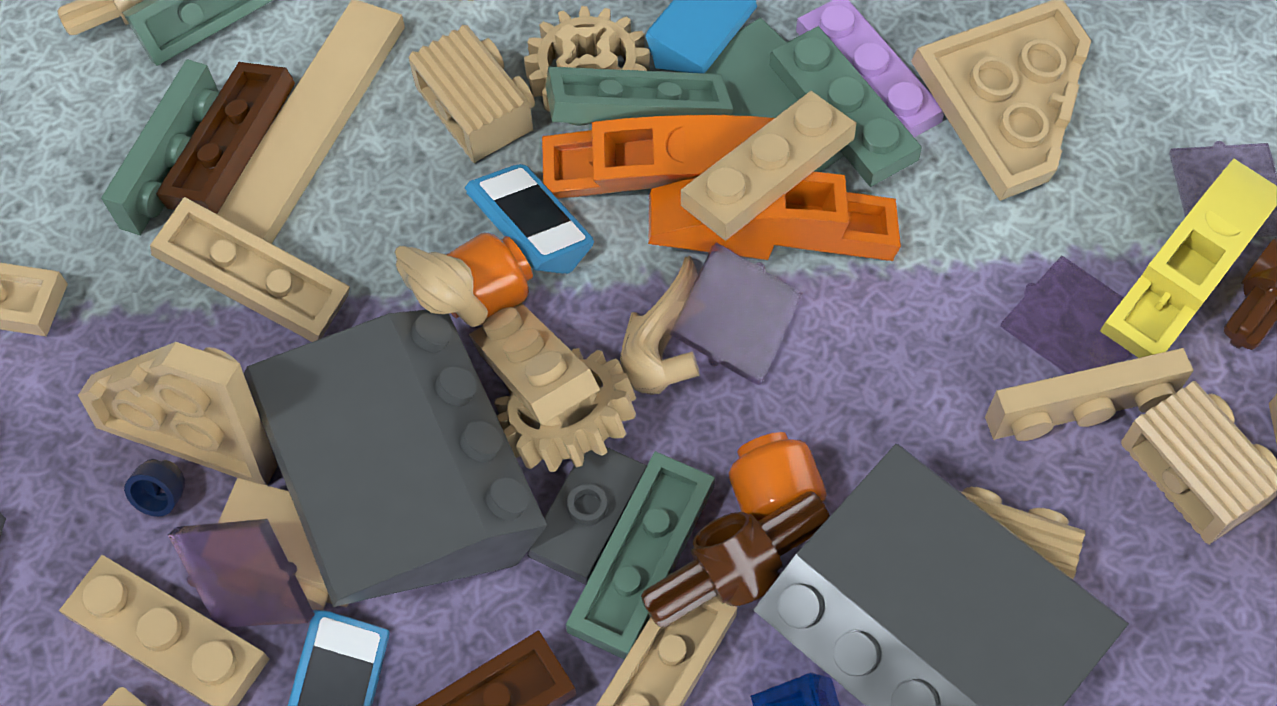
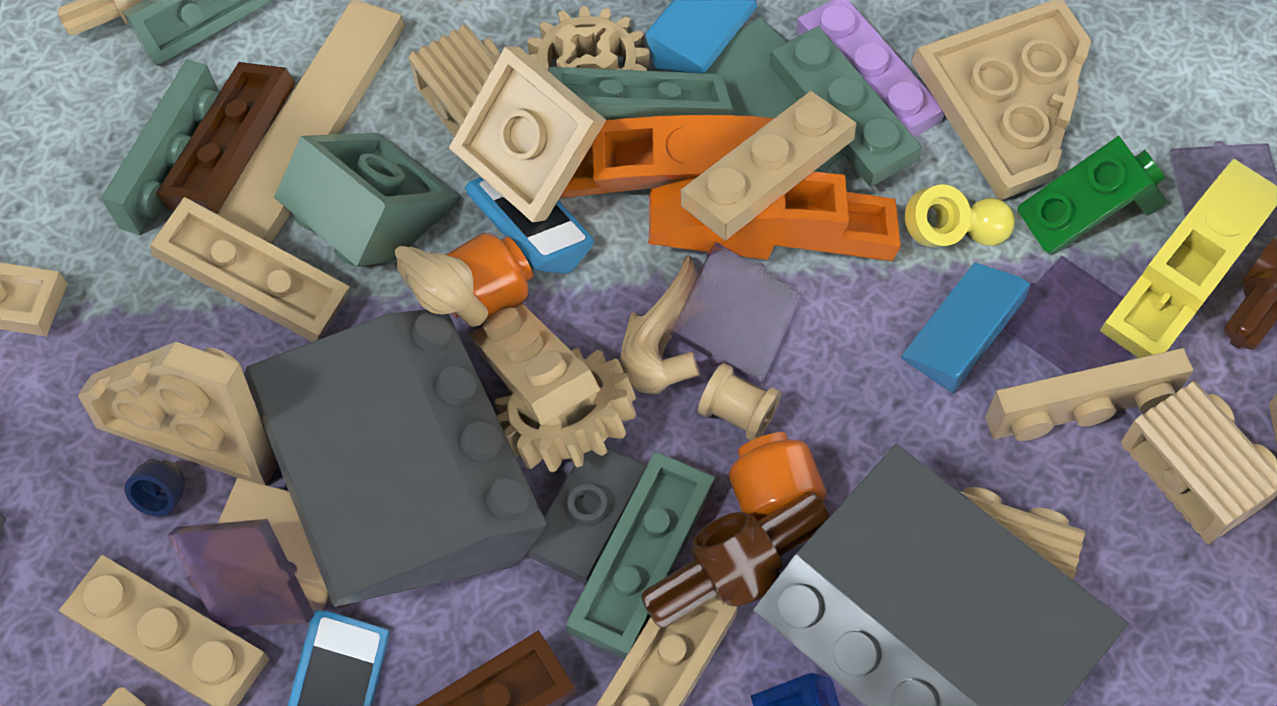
none -> sand green slope [274,133,460,267]
none -> tan plate [449,46,606,222]
none -> tan bush [698,363,782,441]
none -> dark azure slope [901,262,1031,394]
none -> light yellow plate [905,184,1015,248]
none -> green bracket [1017,135,1169,255]

